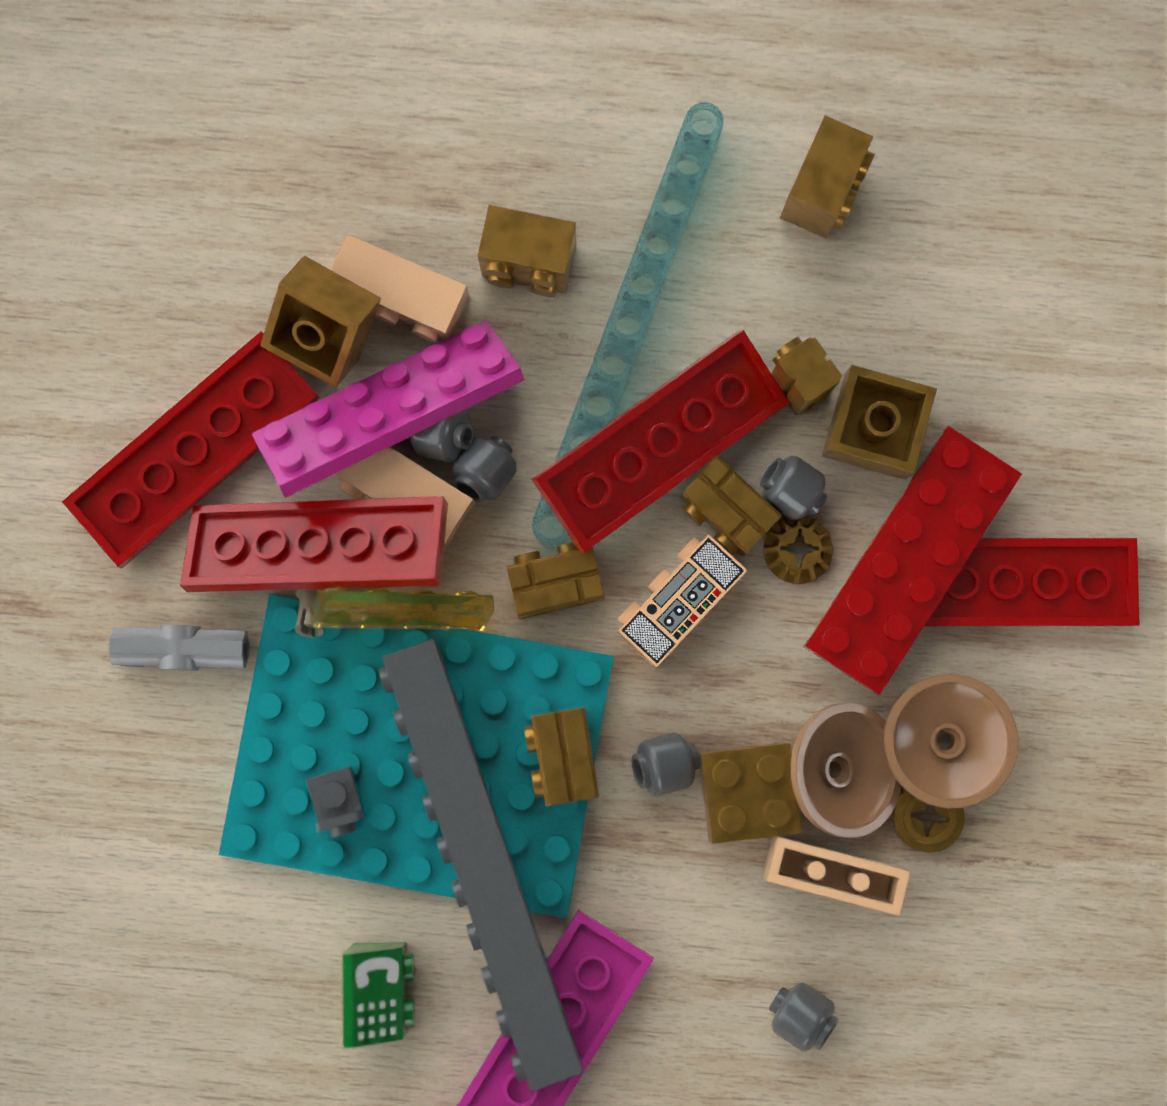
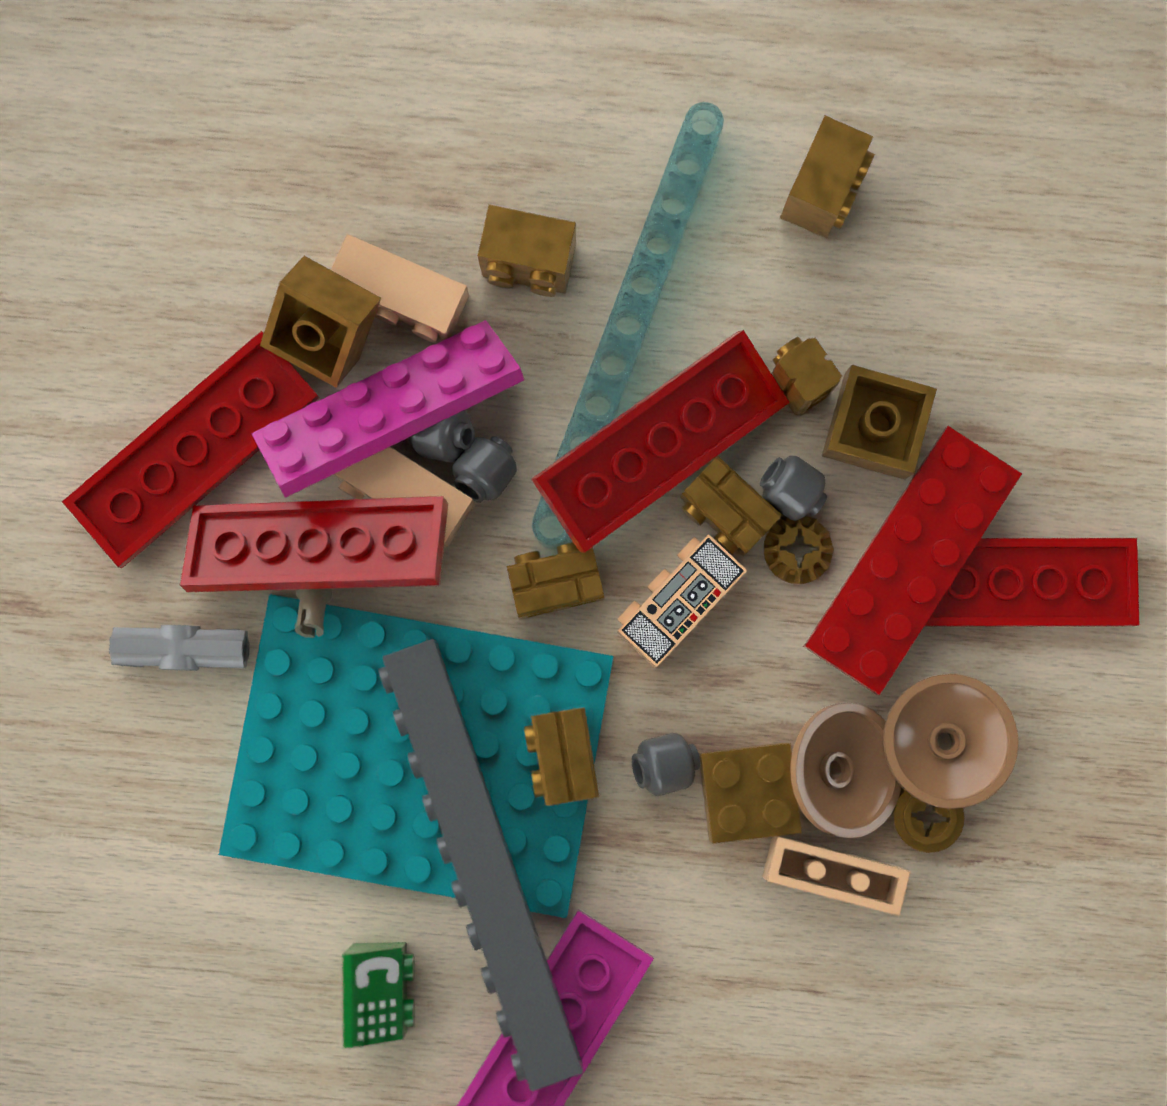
dark grey bracket [306,766,366,838] -> none
clear yellow plate [309,587,495,631] -> none
dark grey head [769,983,839,1052] -> none

